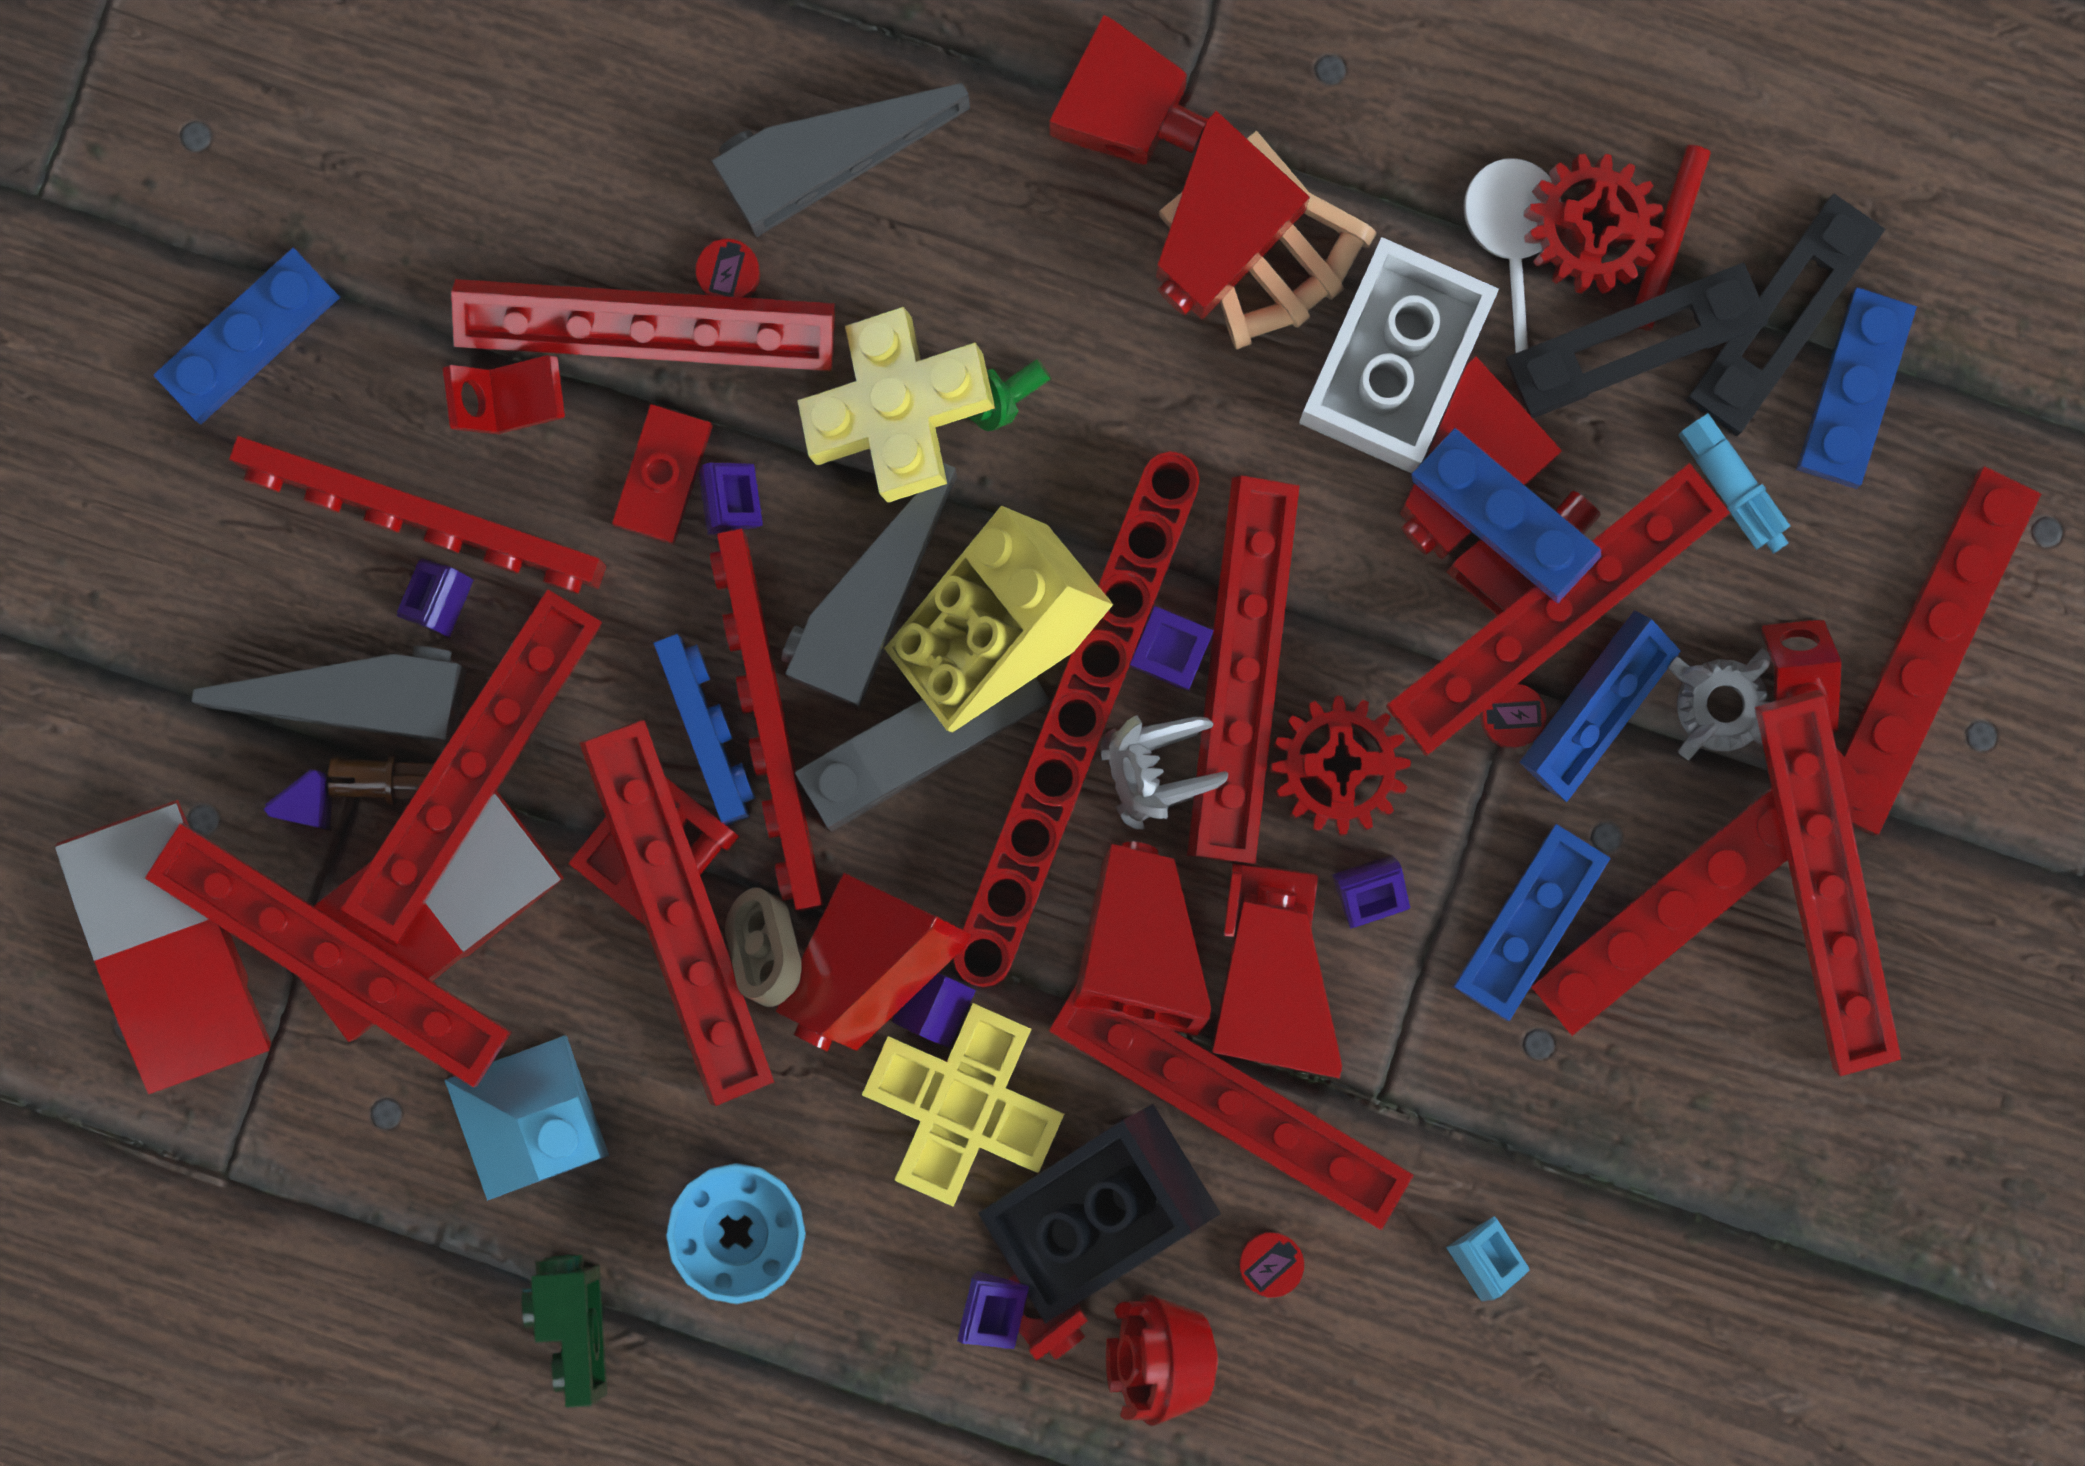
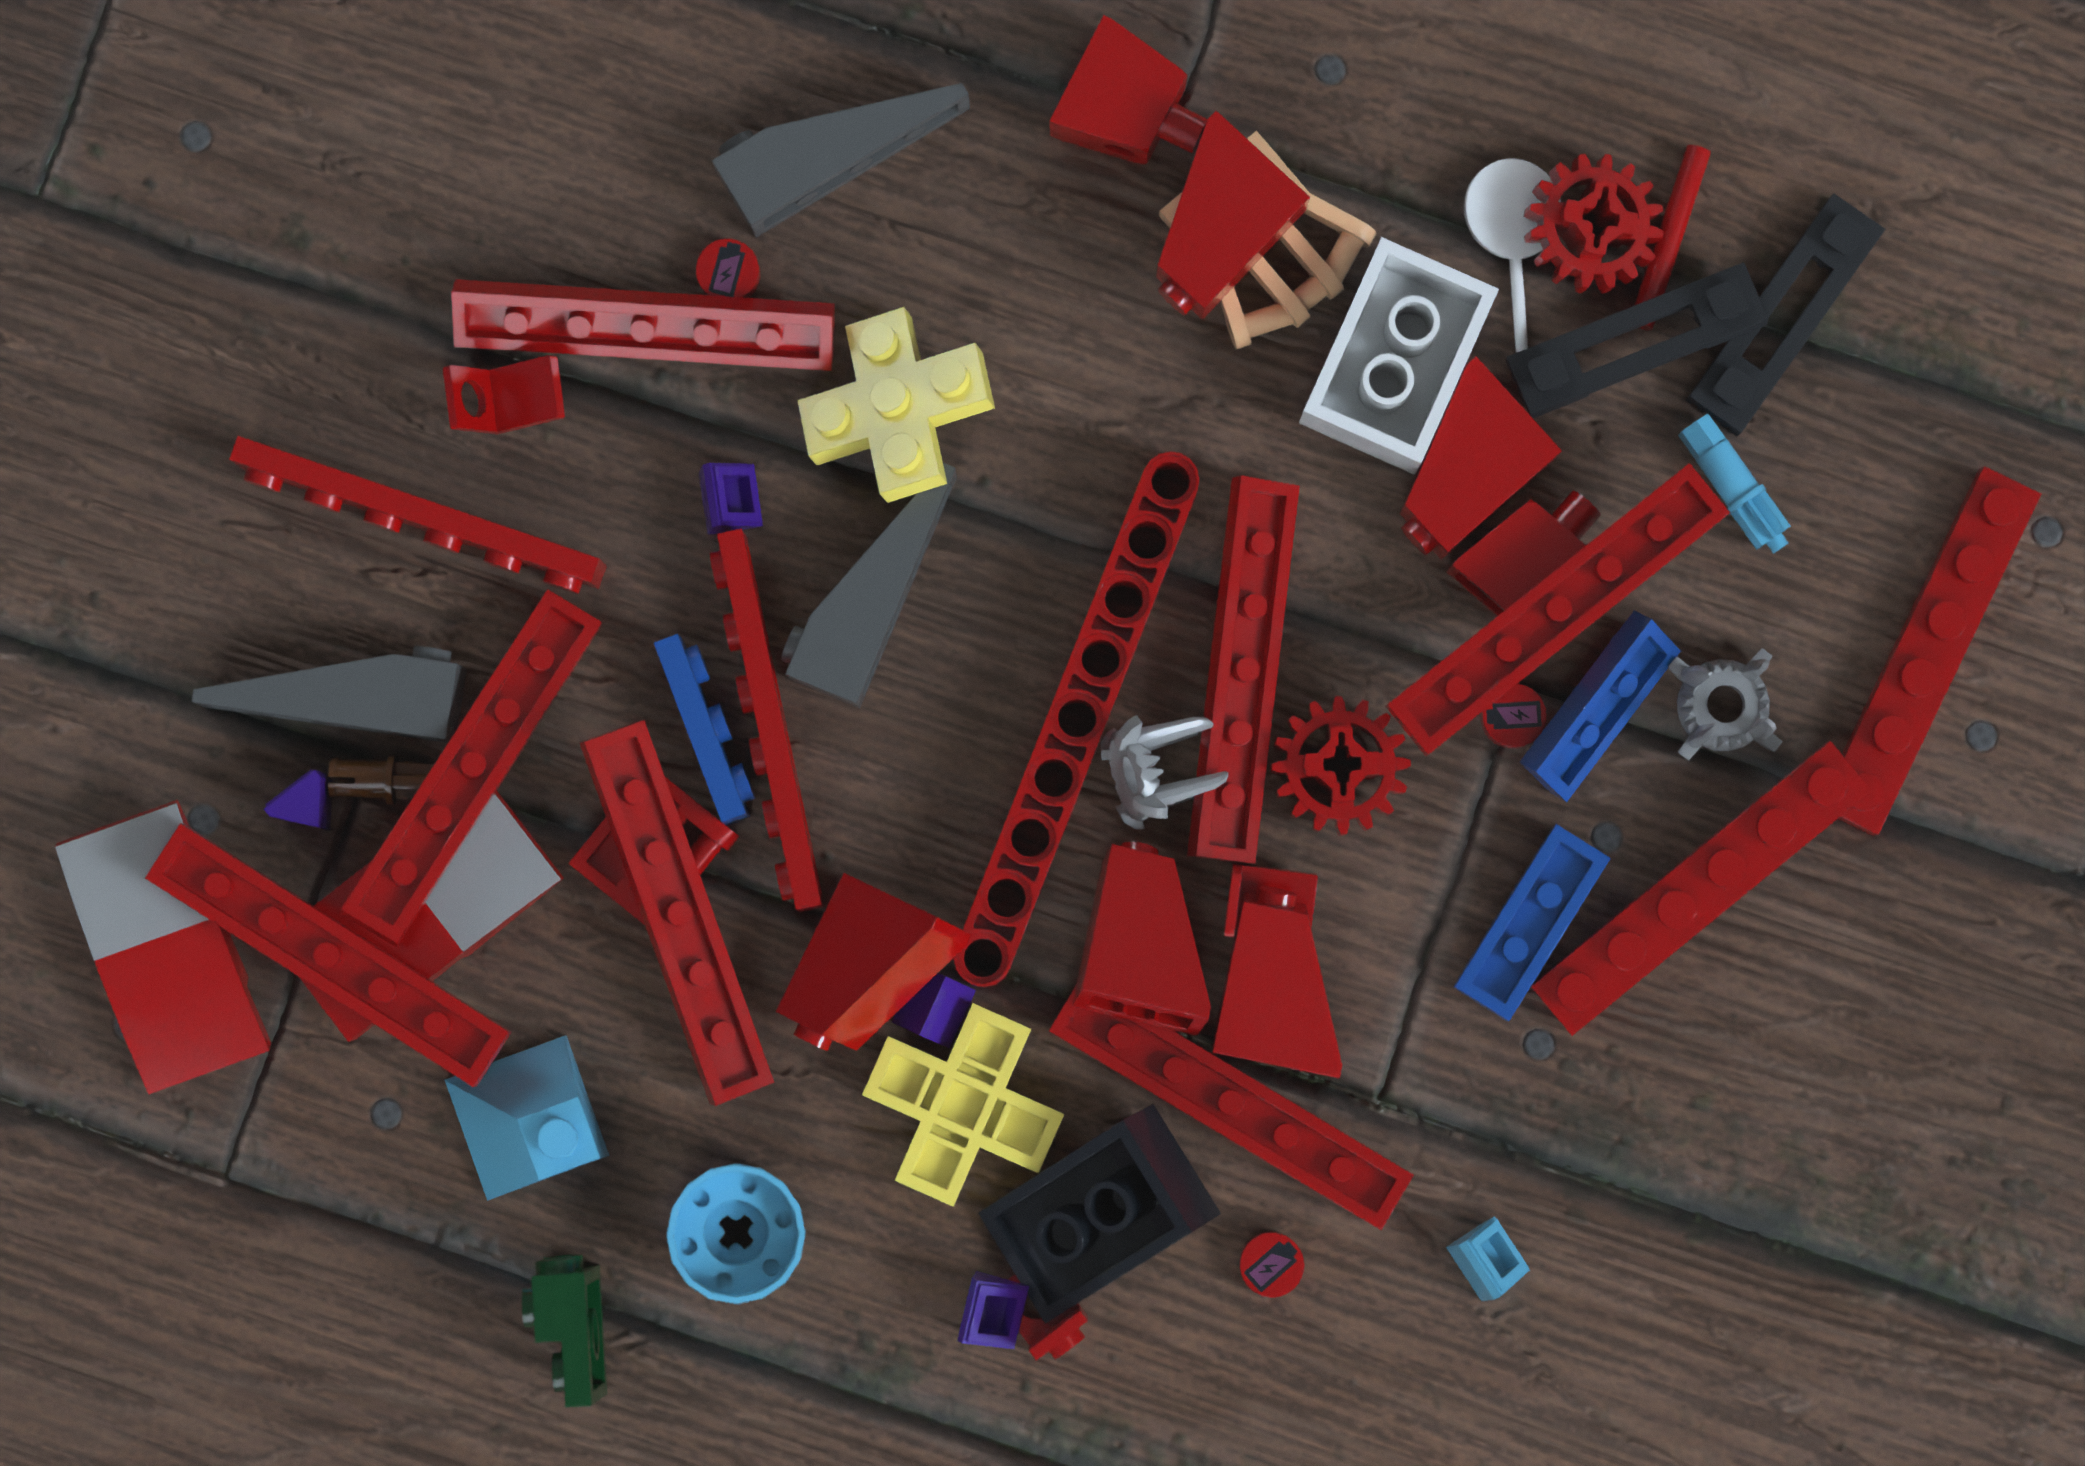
blue plate [153,247,340,425] -> none
dark purple slope [397,558,474,638] -> none
red plate [612,404,713,545] -> none
dark tan plate [725,888,801,1007] -> none
dark grey slope [795,677,1050,832] -> none
light yellow slope [884,505,1113,732] -> none
green plate [968,359,1051,431] -> none
red cone [1105,1294,1218,1426] -> none
dark purple tile [1130,606,1214,691] -> none
dark purple slope [1332,855,1411,929] -> none
blue plate [1412,428,1601,604] -> none
red plate [1755,690,1902,1077] -> none
red bracket [1761,619,1842,733] -> none
blue plate [1796,287,1917,489] -> none

